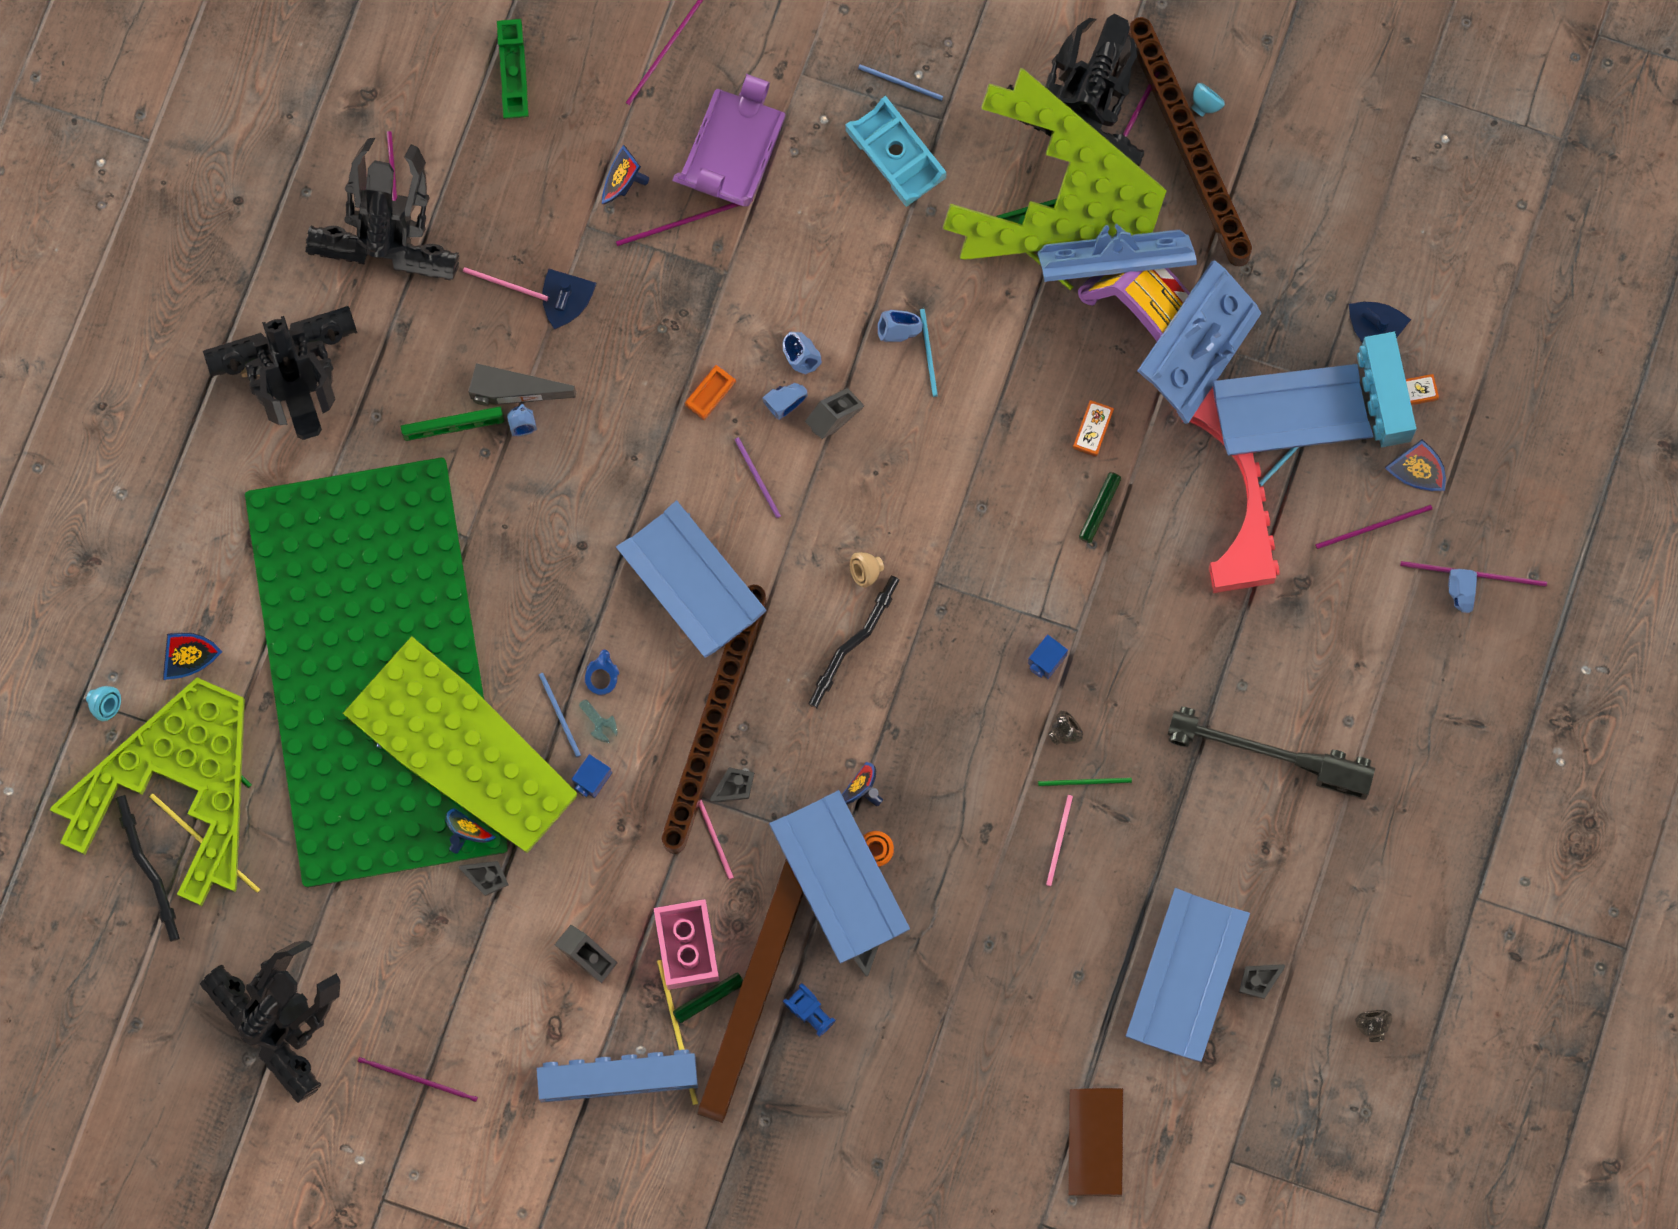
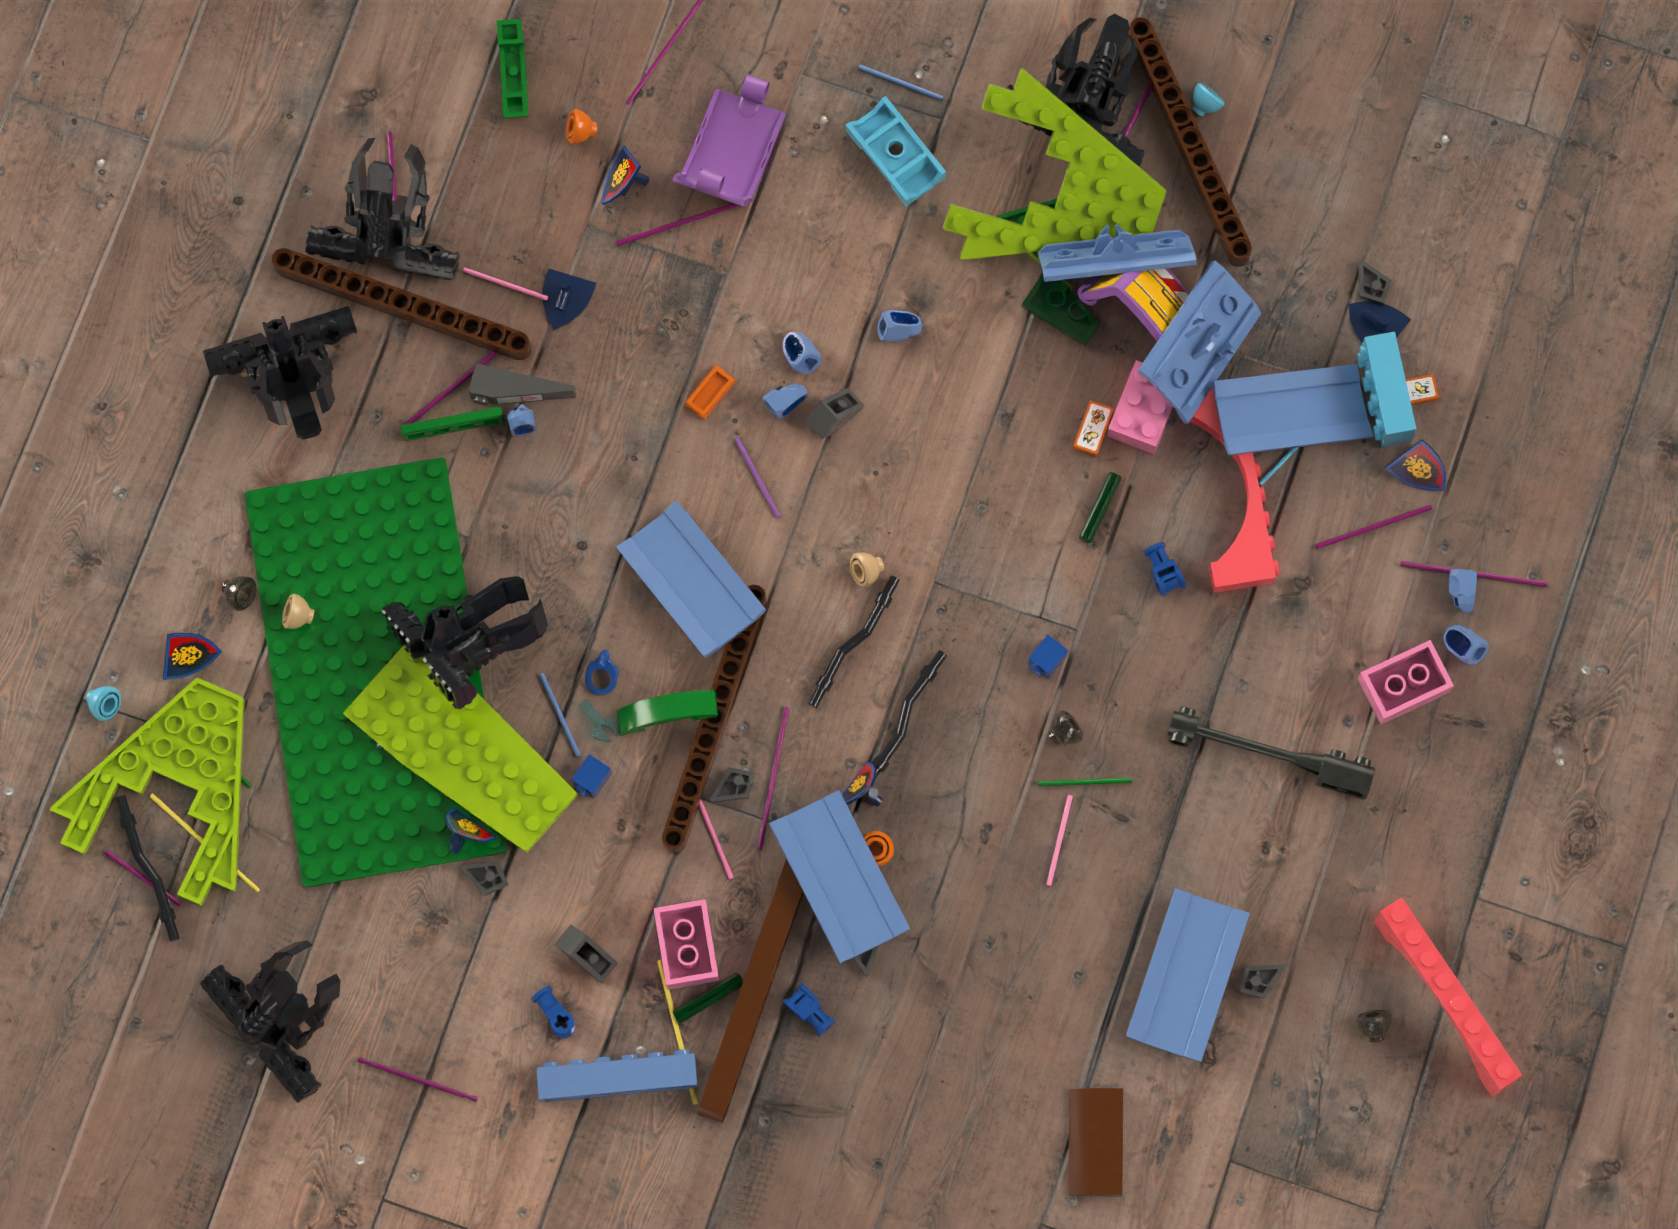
medium azure axle [920,309,938,397] -> none
none -> magenta axle [105,849,182,906]
none -> clear smoke brick [222,576,257,611]
none -> reddish brown beam [272,248,531,360]
none -> tan brick [282,593,314,629]
none -> black piece [381,576,548,710]
none -> magenta piece [400,351,497,429]
none -> blue connector [531,986,575,1039]
none -> orange brick [566,109,597,144]
none -> green slope [617,690,718,736]
none -> magenta axle [757,706,789,850]
none -> black bar [871,650,947,779]
none -> dark green wing [1021,273,1099,346]
none -> bright pink brick [1107,360,1174,455]
none -> blue connector [1143,542,1186,597]
none -> dark grey piece [1358,259,1391,305]
none -> bright pink brick [1358,640,1454,725]
none -> coral arch [1374,897,1522,1098]
none -> medium blue rock [1444,625,1489,665]

